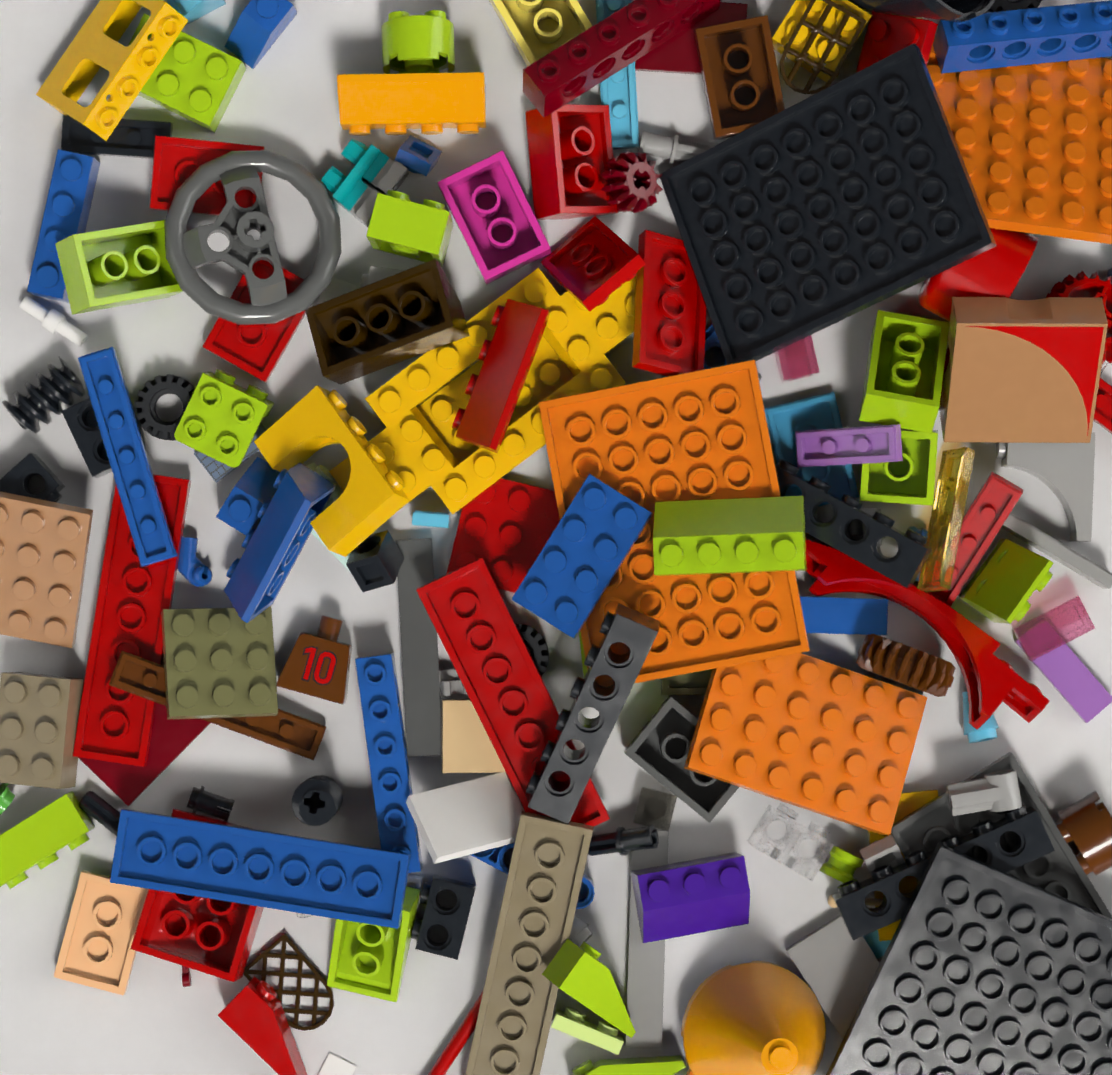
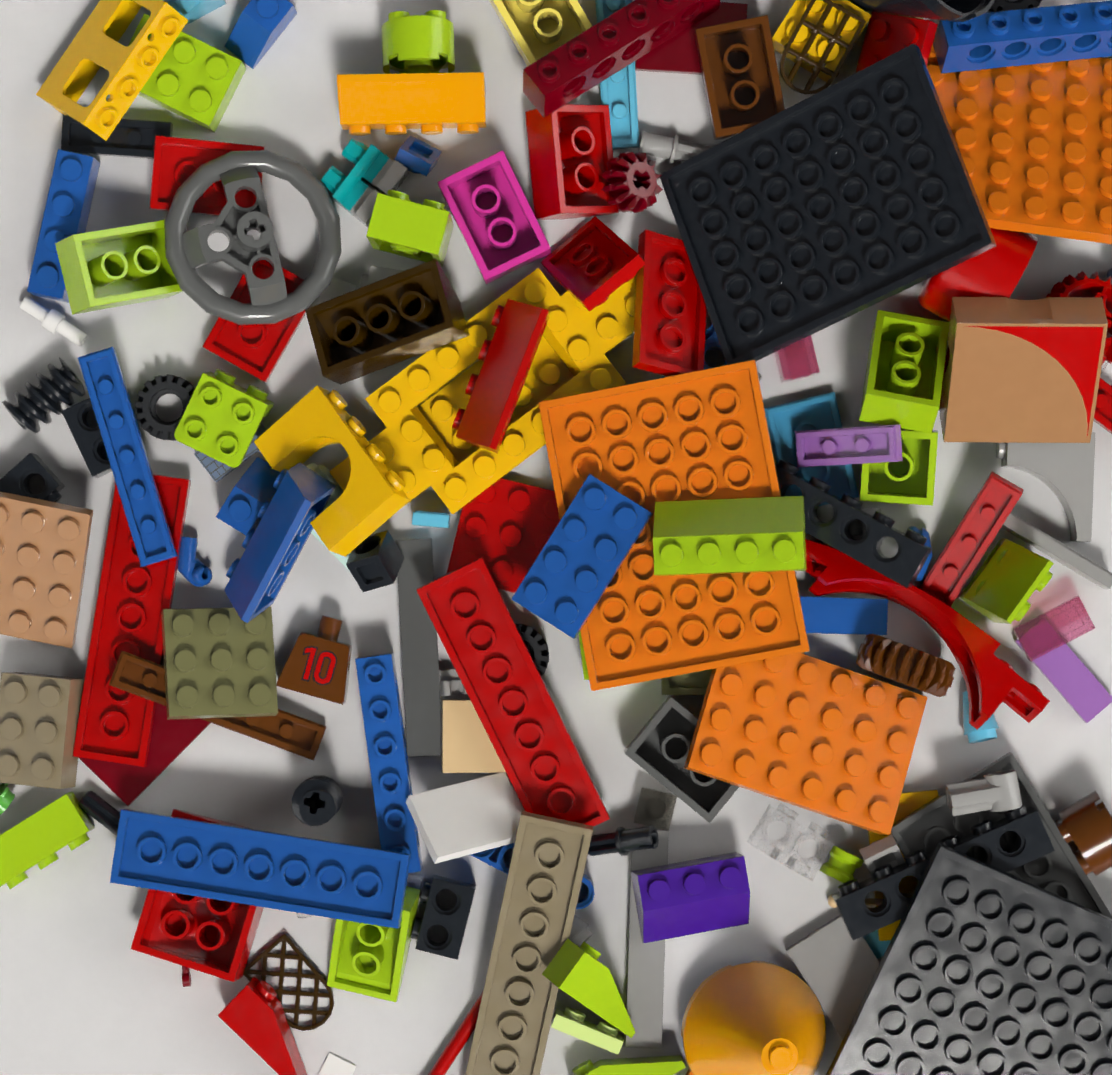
light nougat plate [54,870,149,995] -> none
black pin [186,786,235,822] -> none
black brick [525,604,659,824] -> none
clear yellow tile [917,447,975,592] -> none

